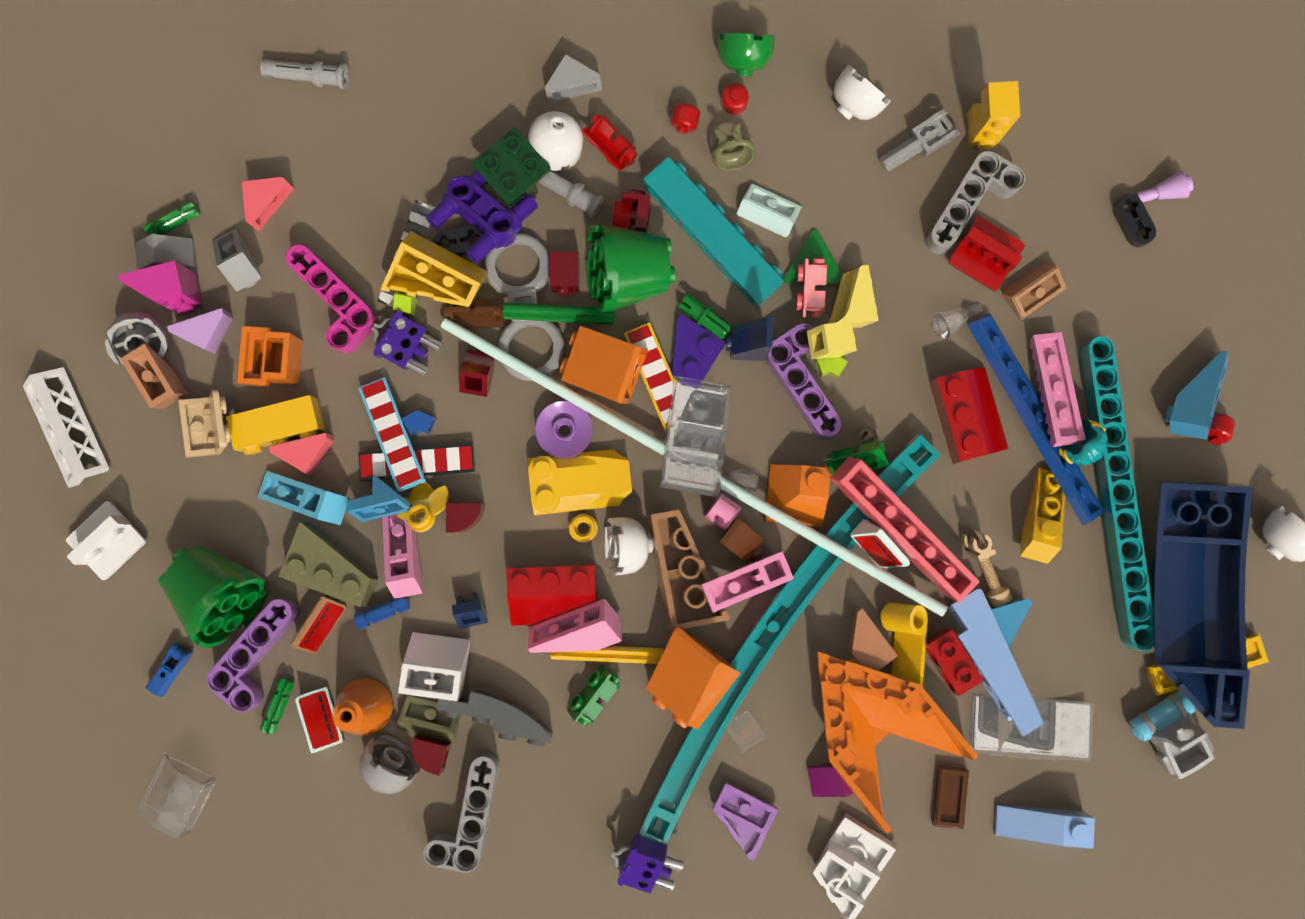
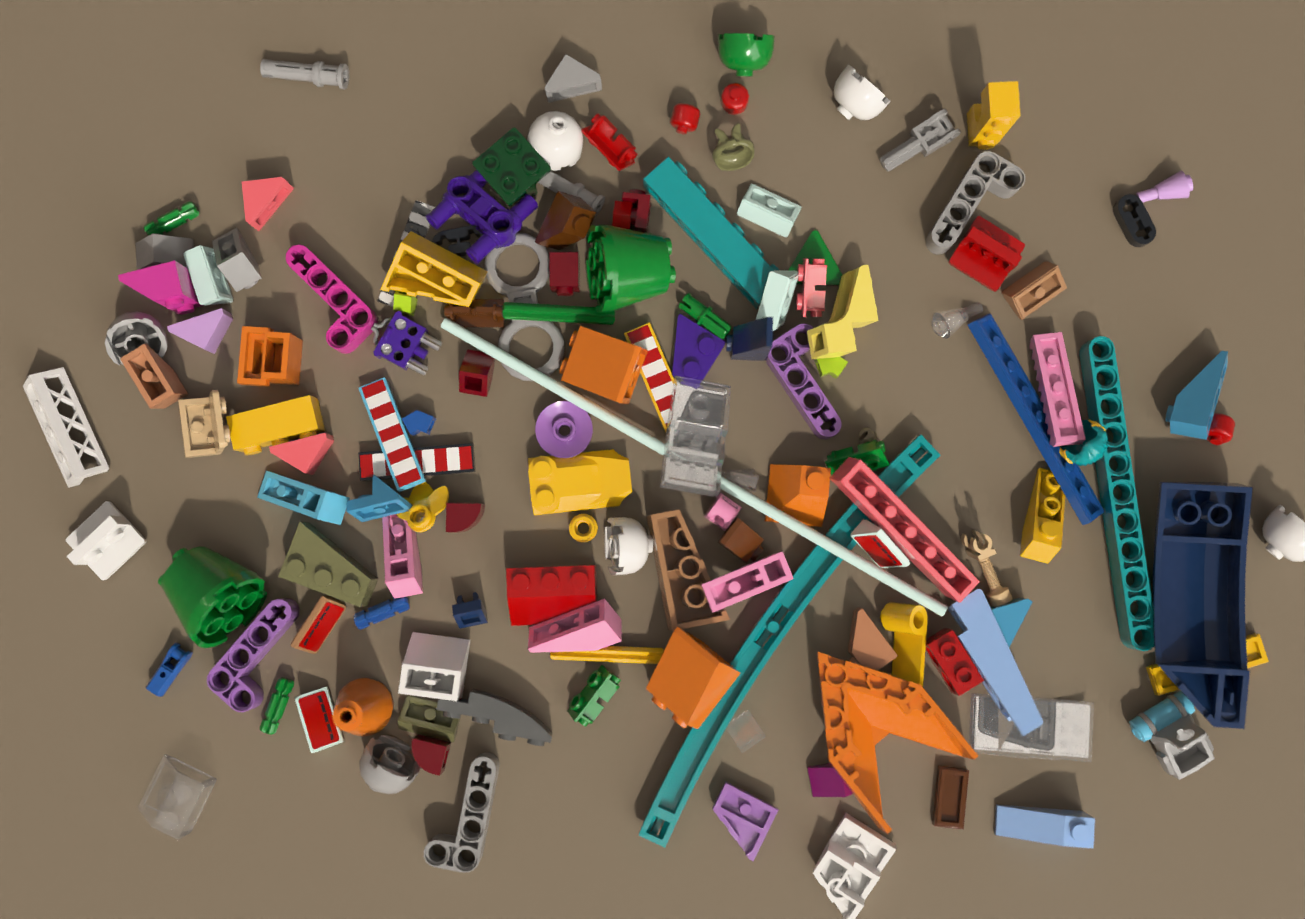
dark purple piece [610,833,684,894] -> none
red slope [930,367,1009,464] -> none
none -> light aqua slope [183,245,233,305]
none -> reddish brown slope [535,191,597,250]
none -> light aqua slope [756,270,799,331]

